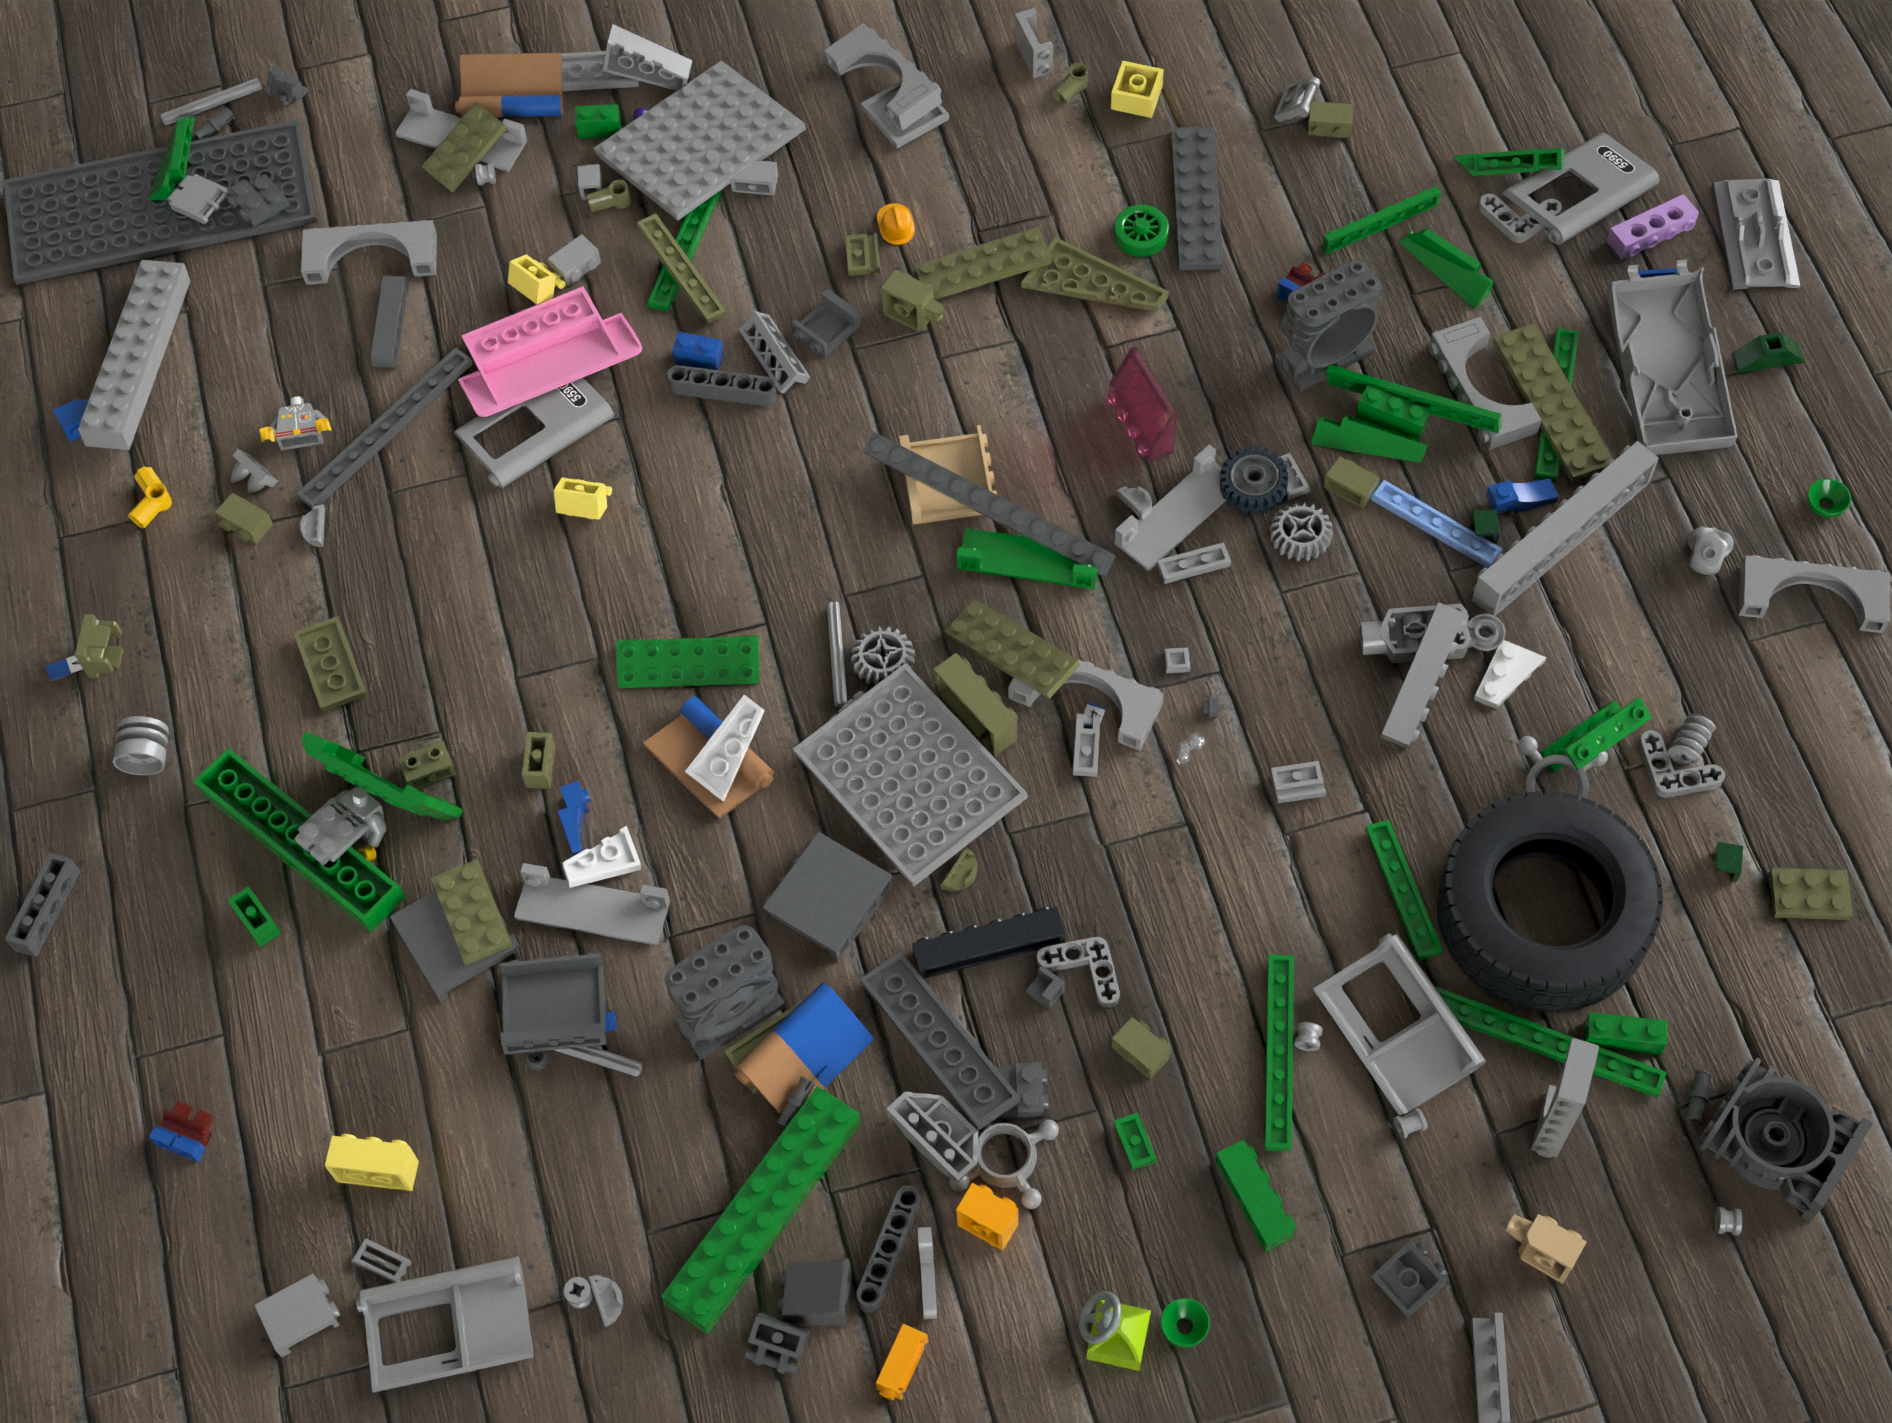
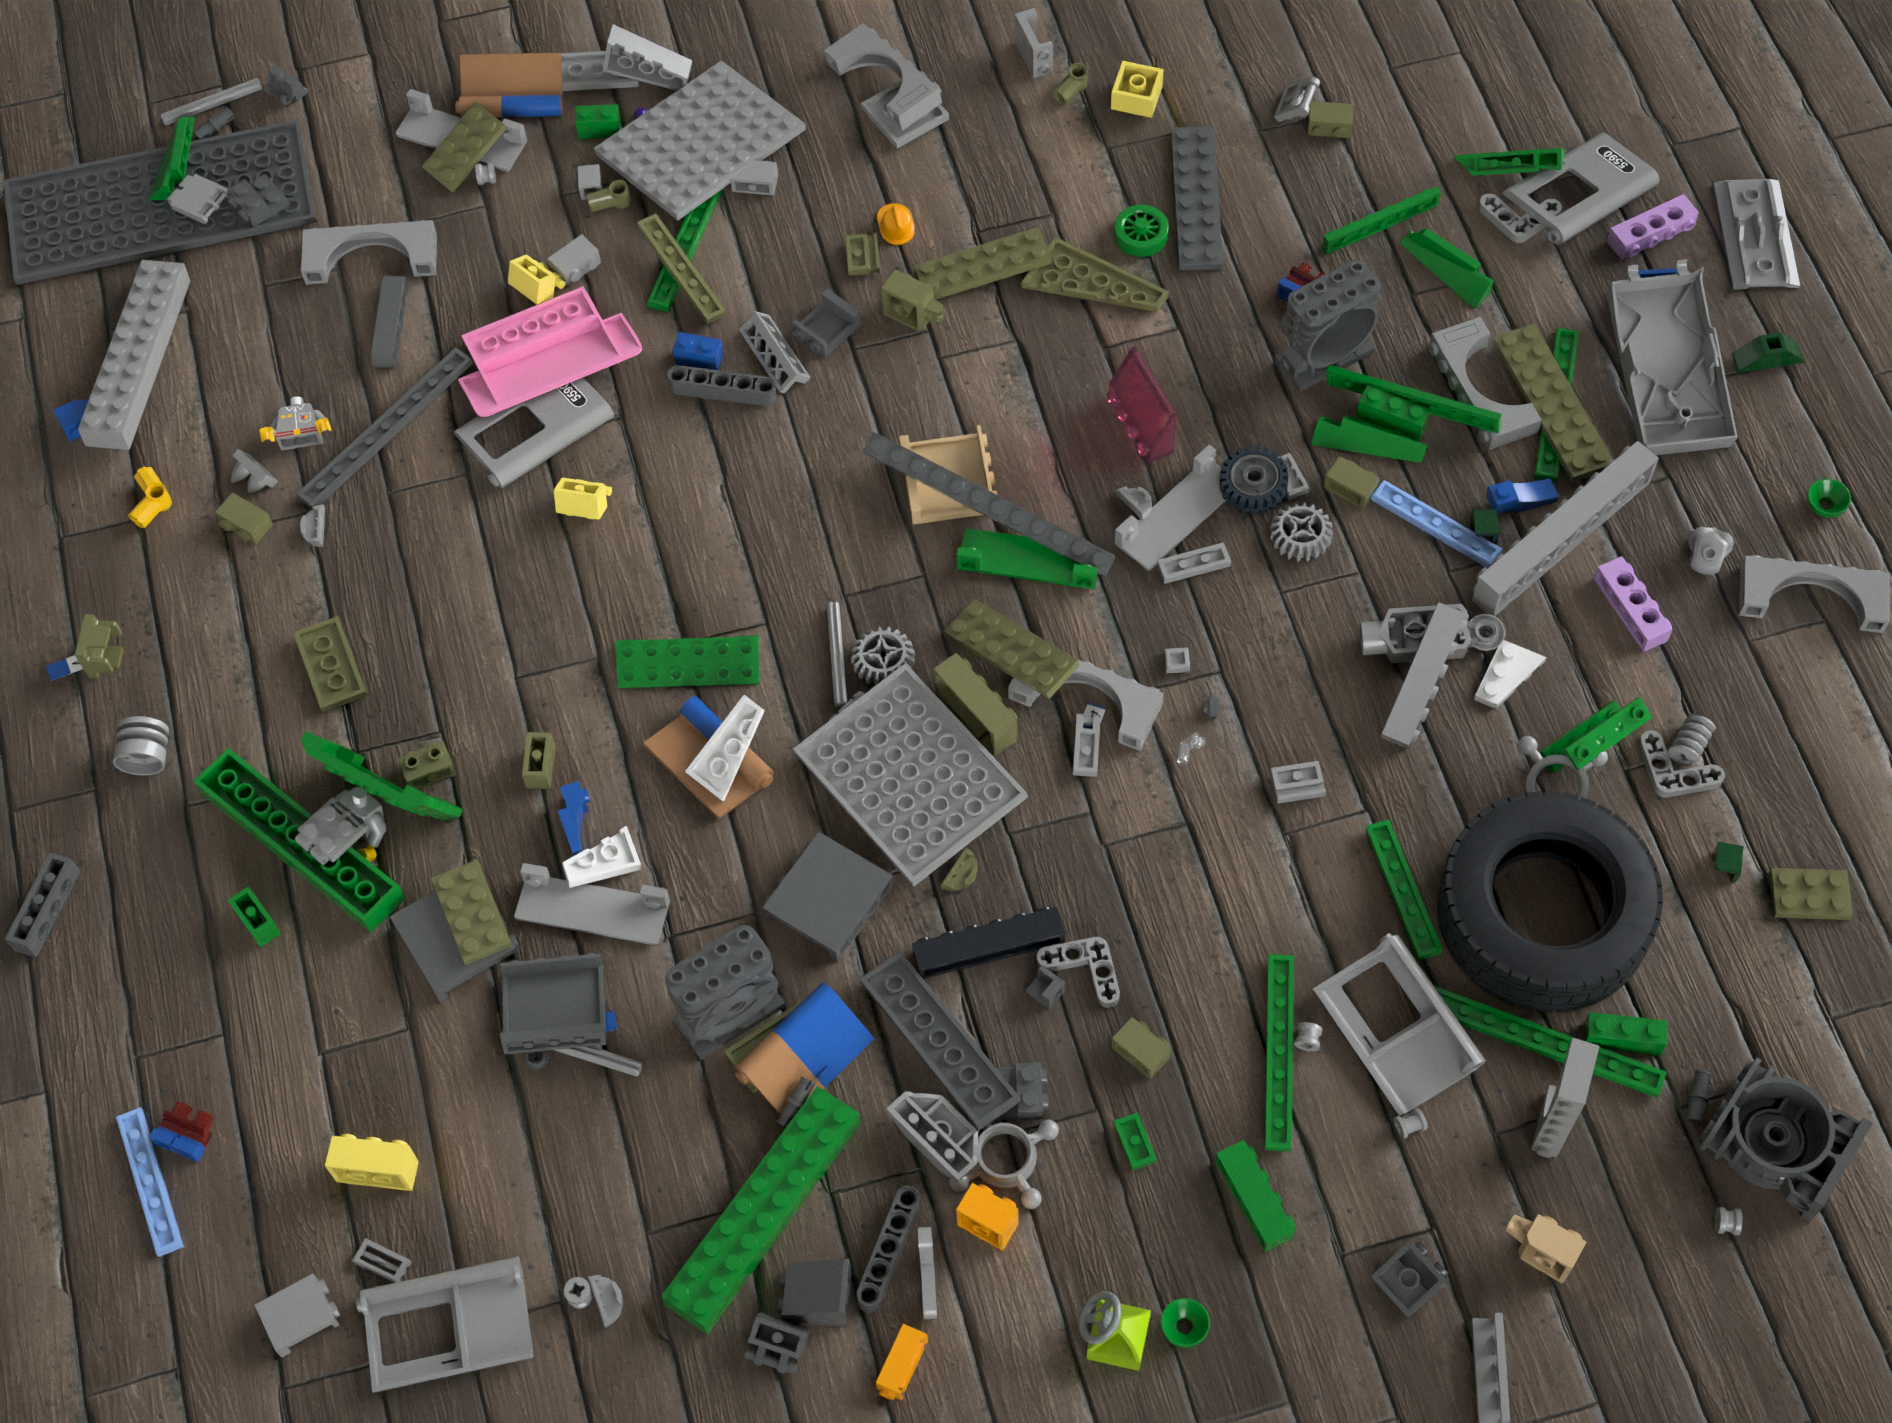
none -> light blue tile [116,1107,184,1257]
none -> lavender brick [1593,556,1672,652]

